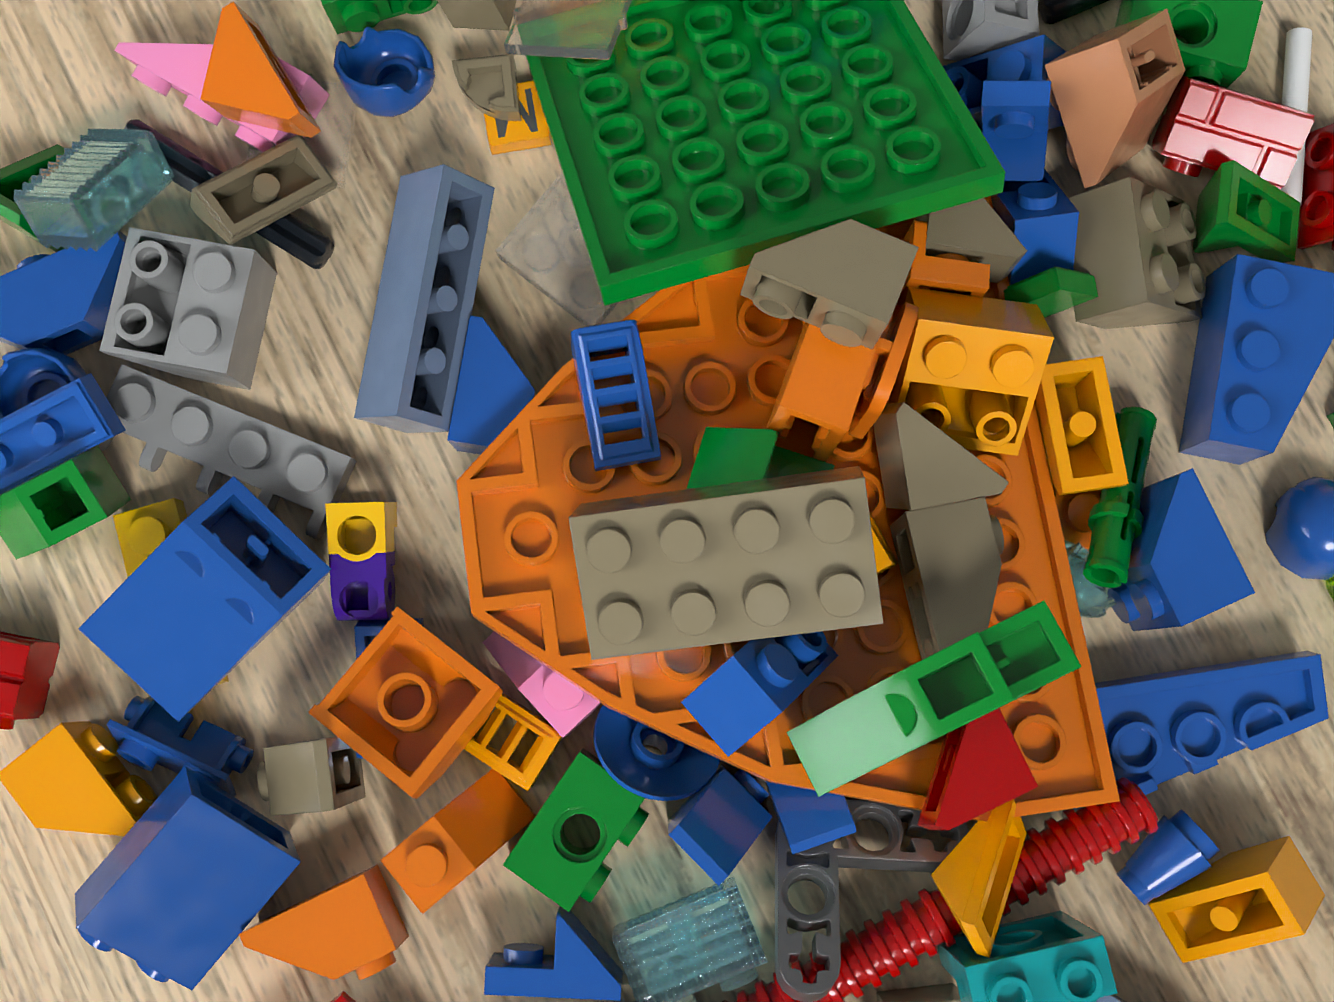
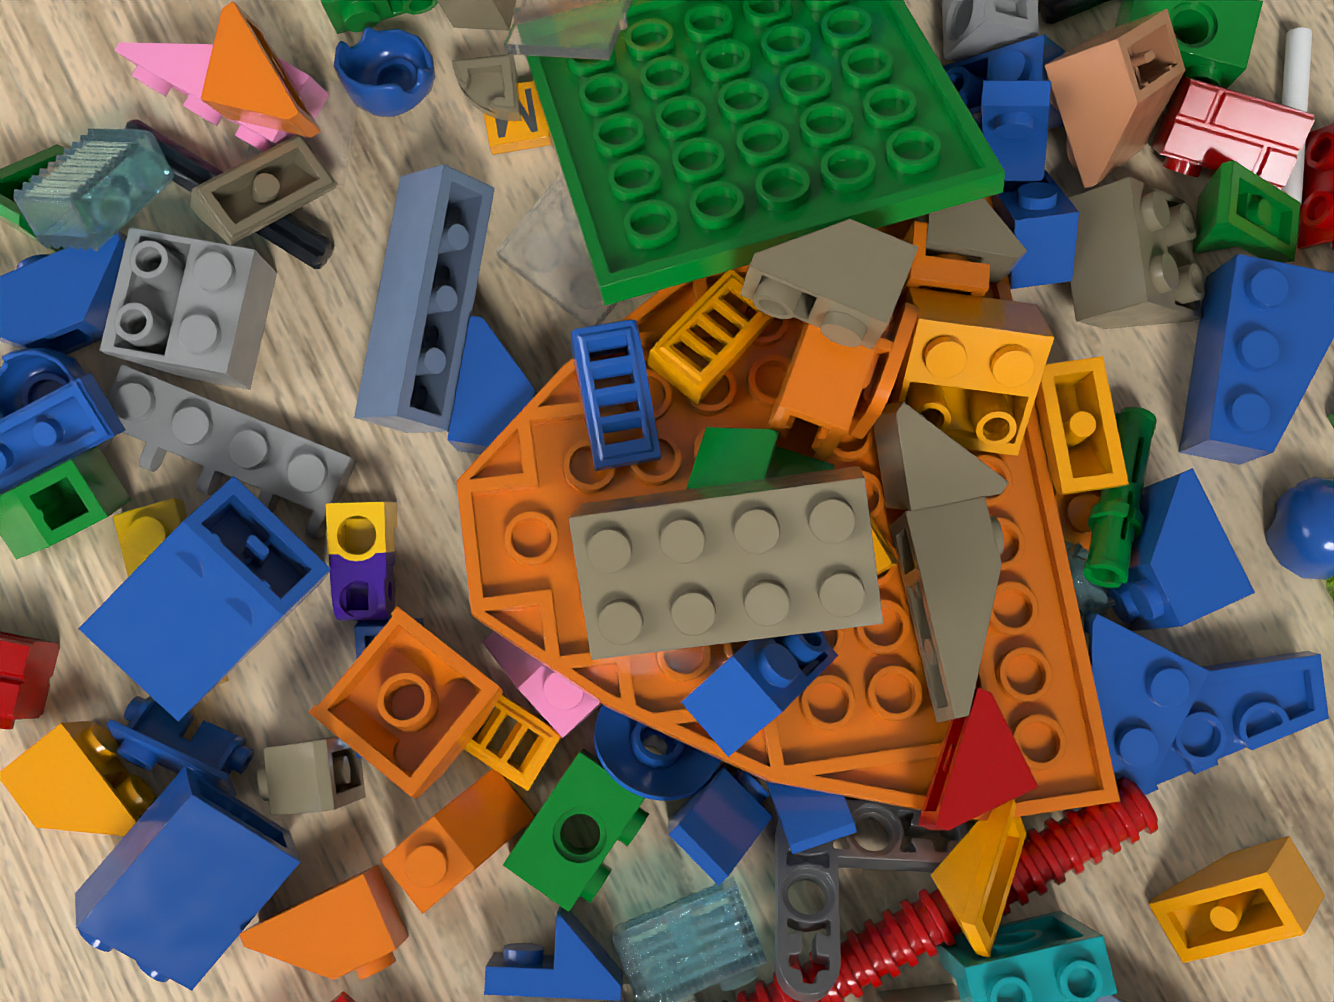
green slope [786,600,1082,797] -> none
green tile [1003,266,1098,318] -> none
blue cone [1116,809,1220,906] -> none
none -> light orange slope [647,270,774,405]
none -> blue wing [1084,611,1210,789]

